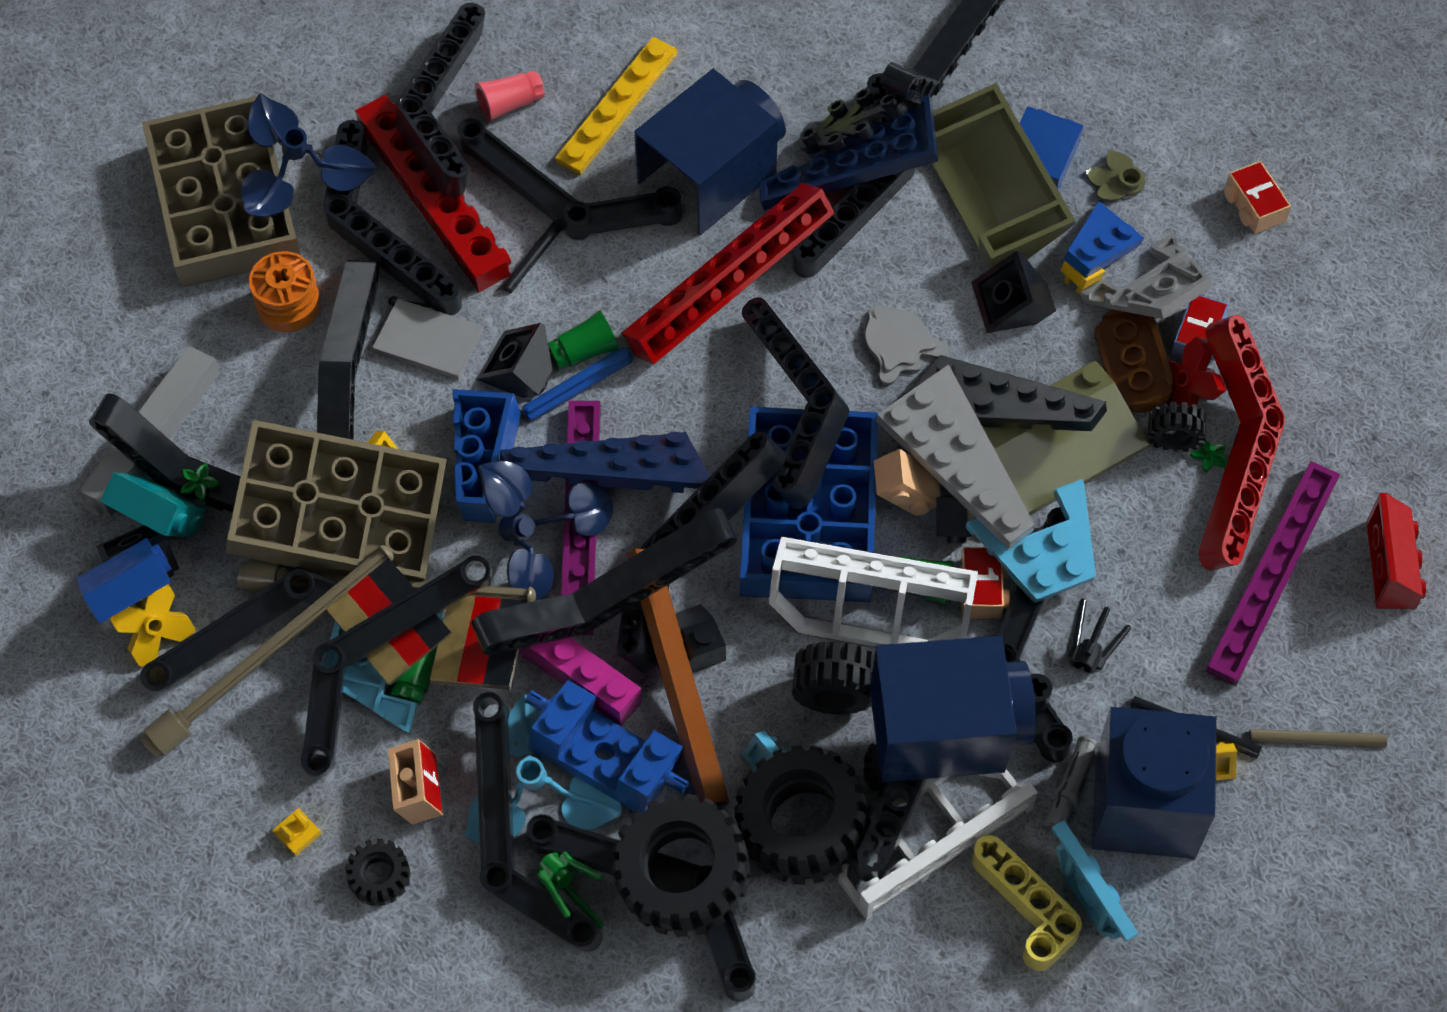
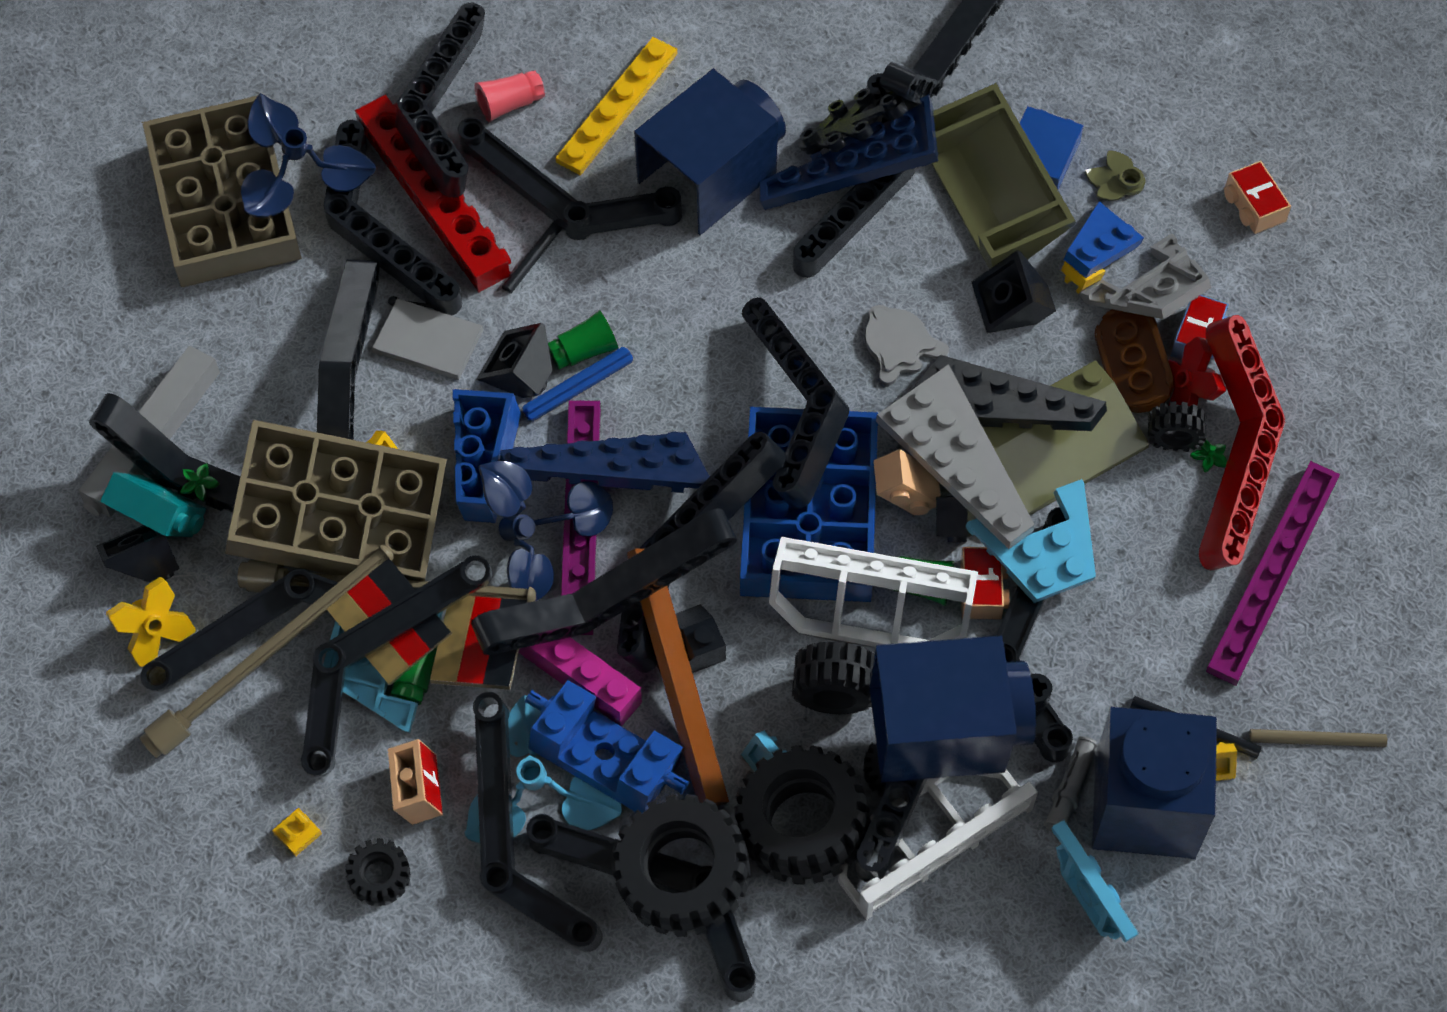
blue brick [76,538,172,623] -> none
orange wheel [249,251,321,332] -> none
green plant [537,852,604,929] -> none
red brick [621,183,835,365] -> none
light yellow beam [972,835,1082,971] -> none
black plant [1068,598,1131,674] -> none
red slope [1366,493,1426,609] -> none

